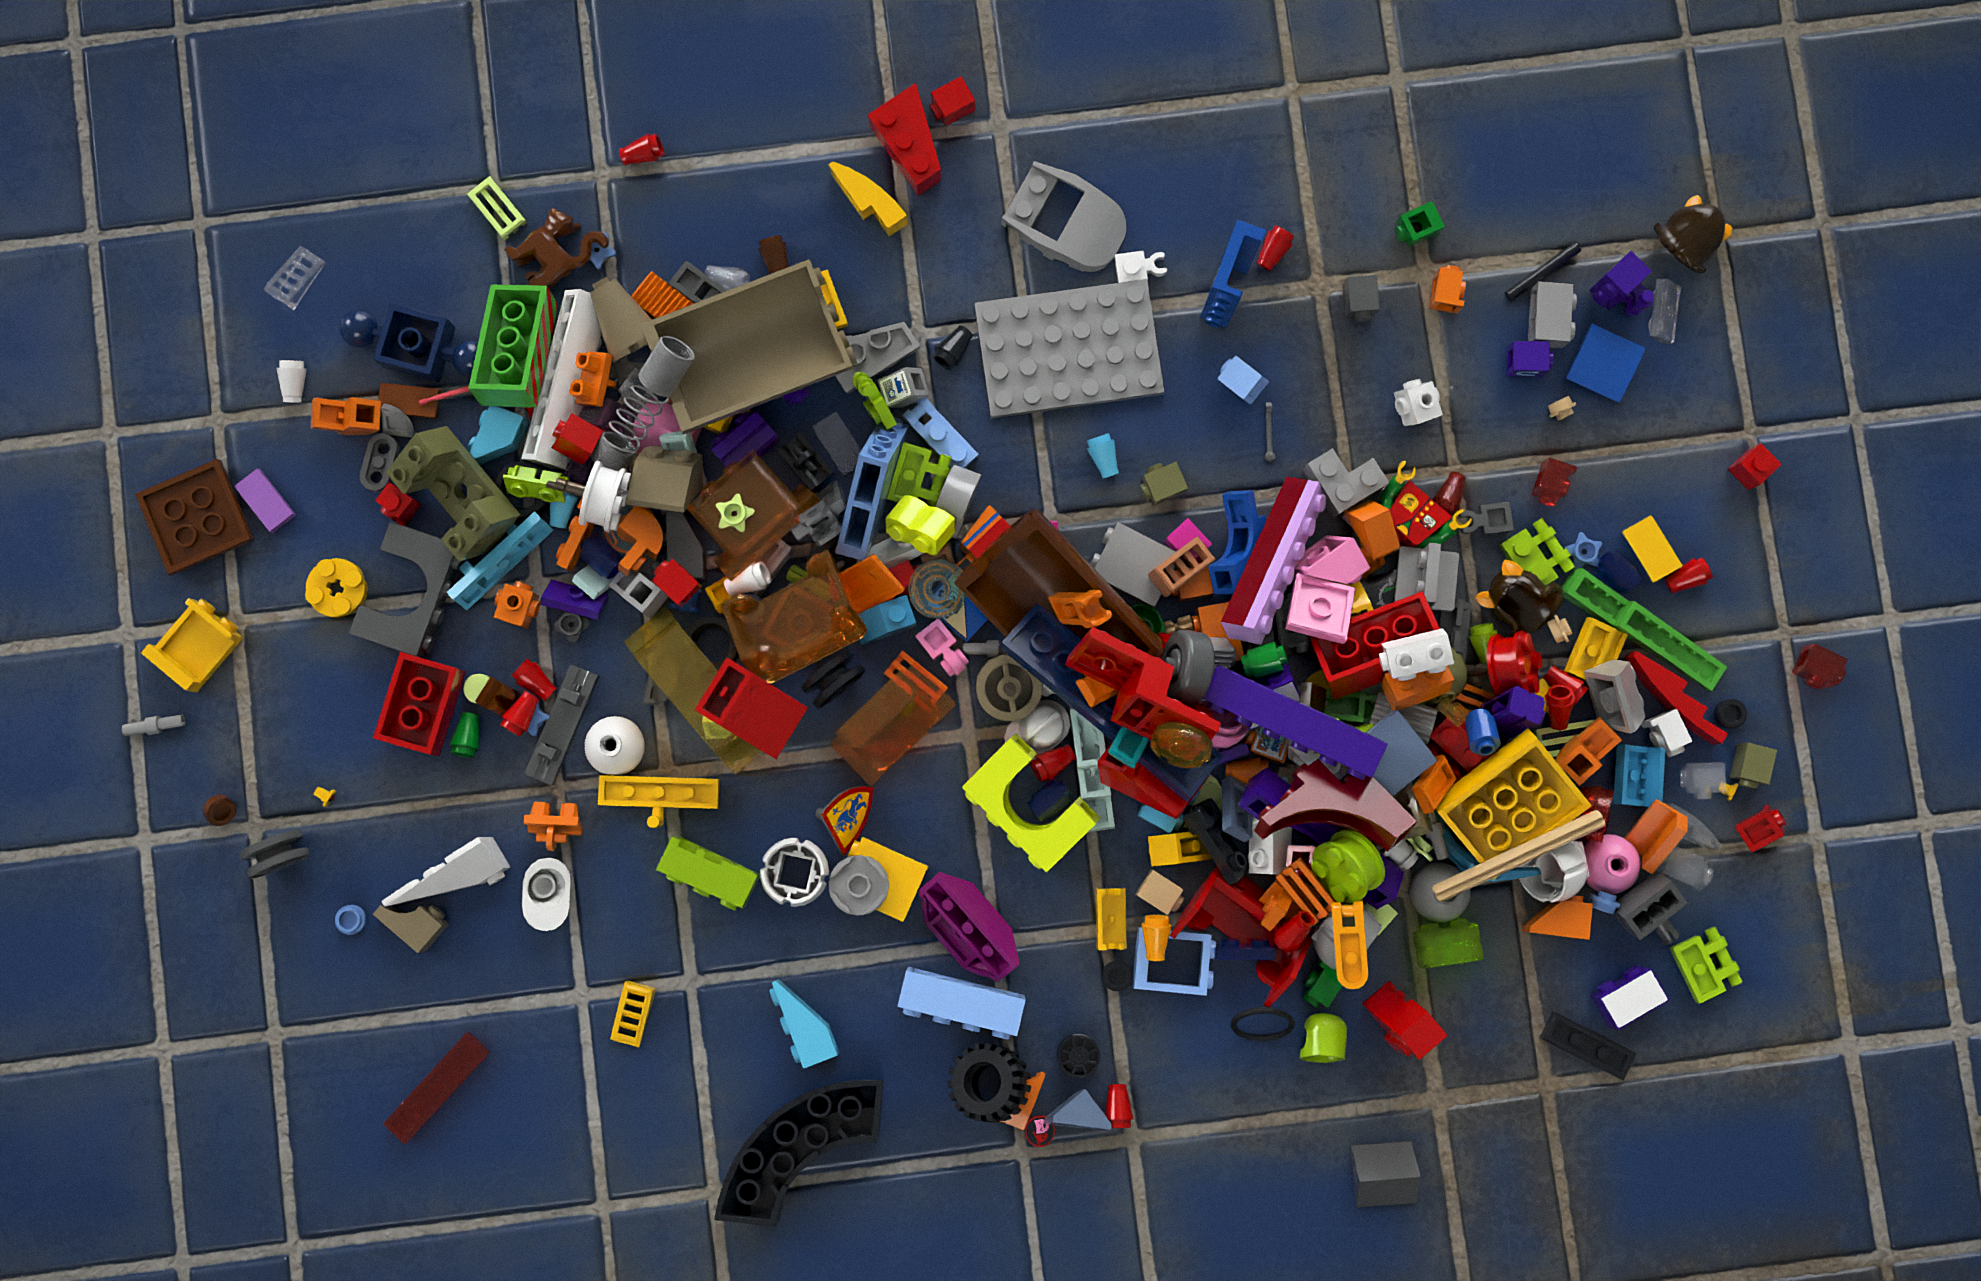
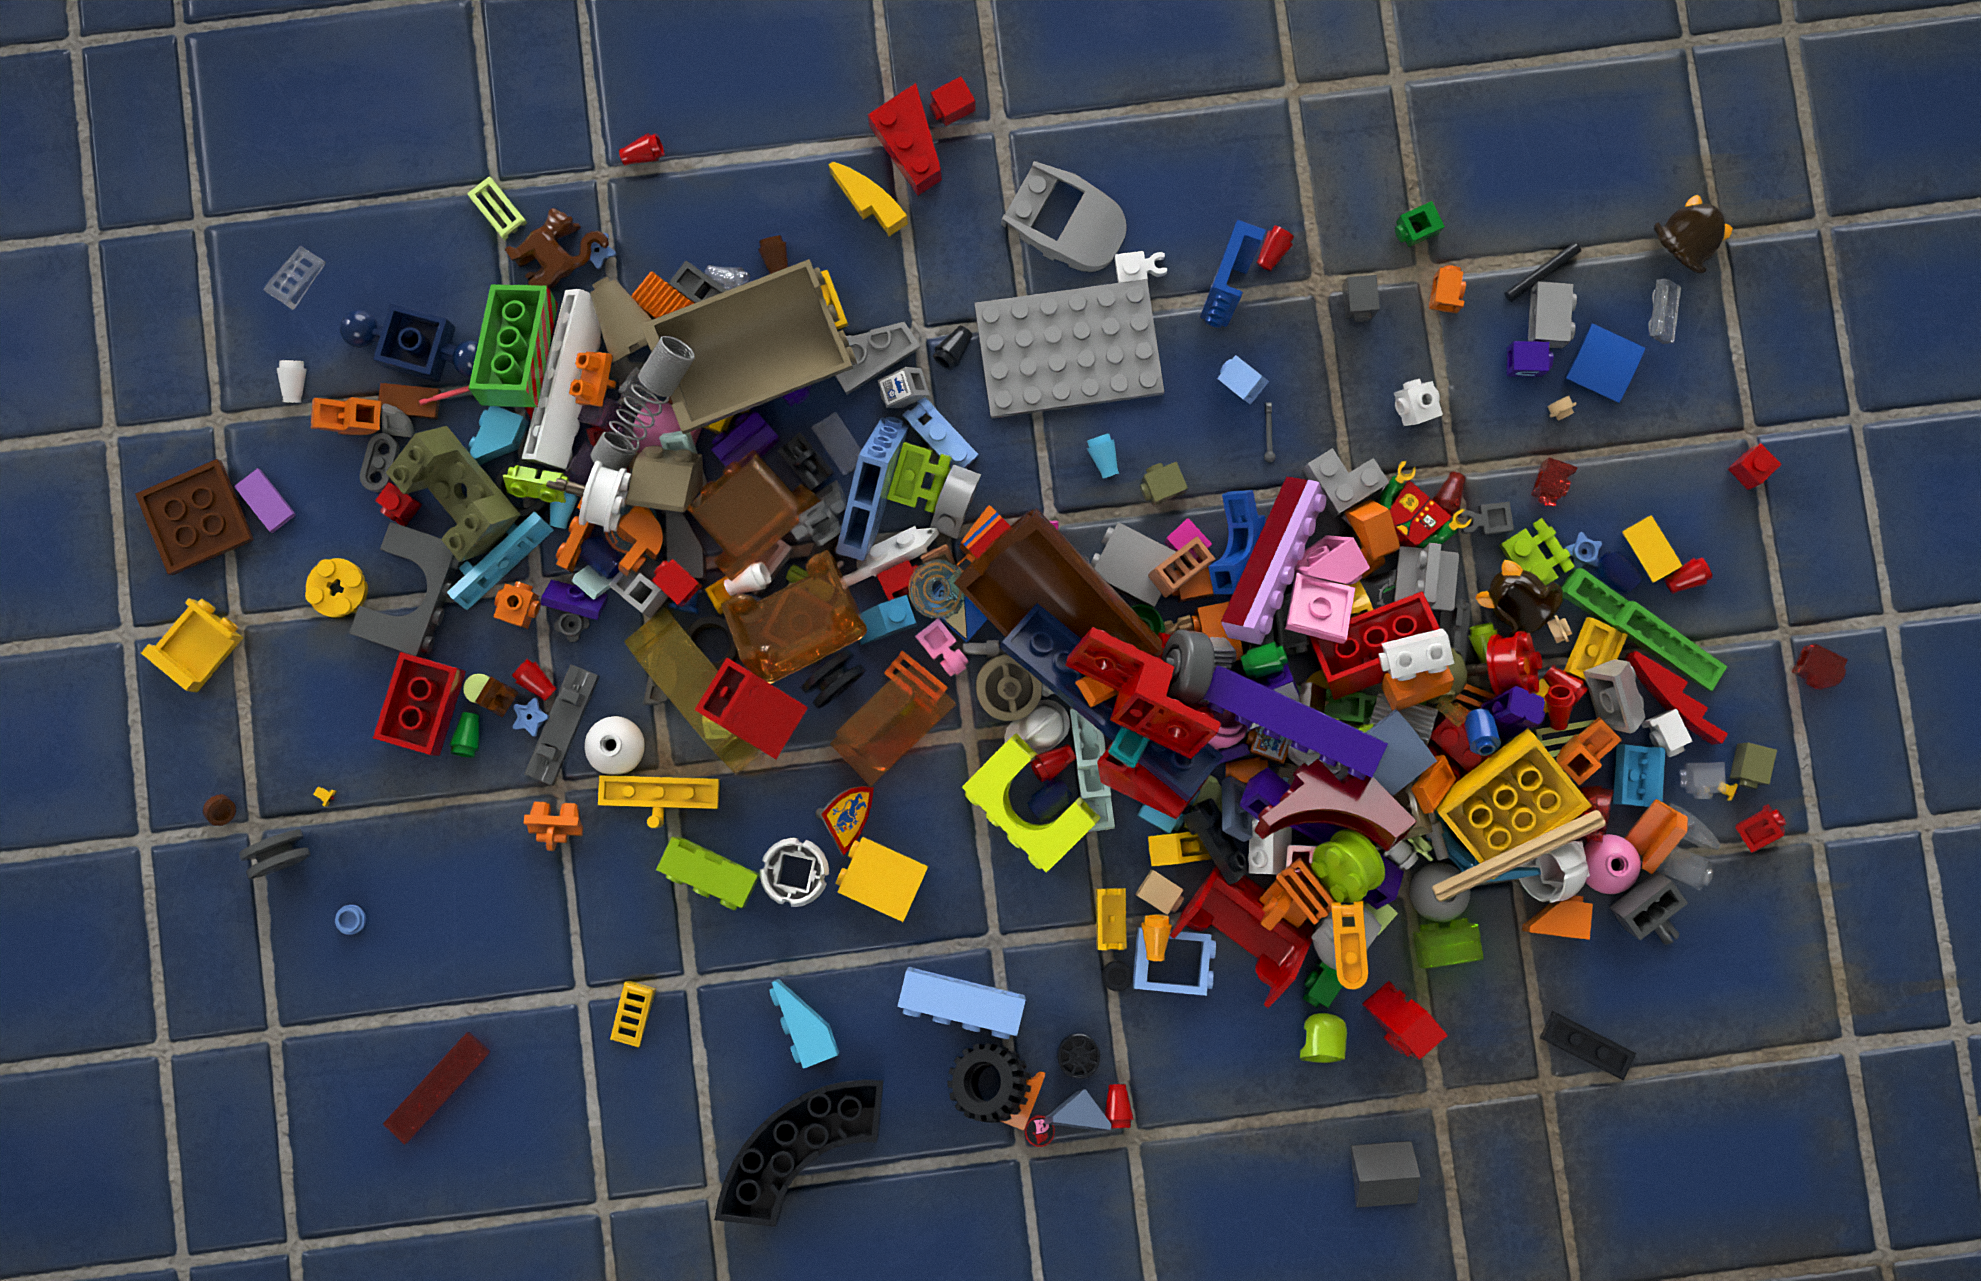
light grey bar [122,714,186,736] -> none
dark tan arch [373,905,449,953] -> none
white wedge [382,837,511,906] -> none
red cone [500,691,540,737] -> none
white piece [522,858,570,931] -> none
red brick [551,413,603,465] -> none
yellowish green plate [716,494,755,532] -> none
orange window [829,554,905,614] -> none
light grey tile [829,855,889,916] -> none
lime plate [852,371,897,430] -> none
neon yellow brick [885,495,955,555] -> none
magenta wedge [919,872,1020,982] -> none
orange plate [1048,590,1112,628] -> none
clear yellow tile [1151,722,1213,768] -> none
clear blue plate [1214,939,1277,960] -> none
black tyre [1230,1007,1295,1041] -> none
red cone [1274,910,1315,952] -> none
dark purple brick [1589,251,1654,317] -> none
medium blue plate [1590,890,1621,914] -> none
white brick [1591,965,1670,1030] -> none
lime plate [1669,927,1743,1004] -> none
black tile [1714,699,1747,729] -> none

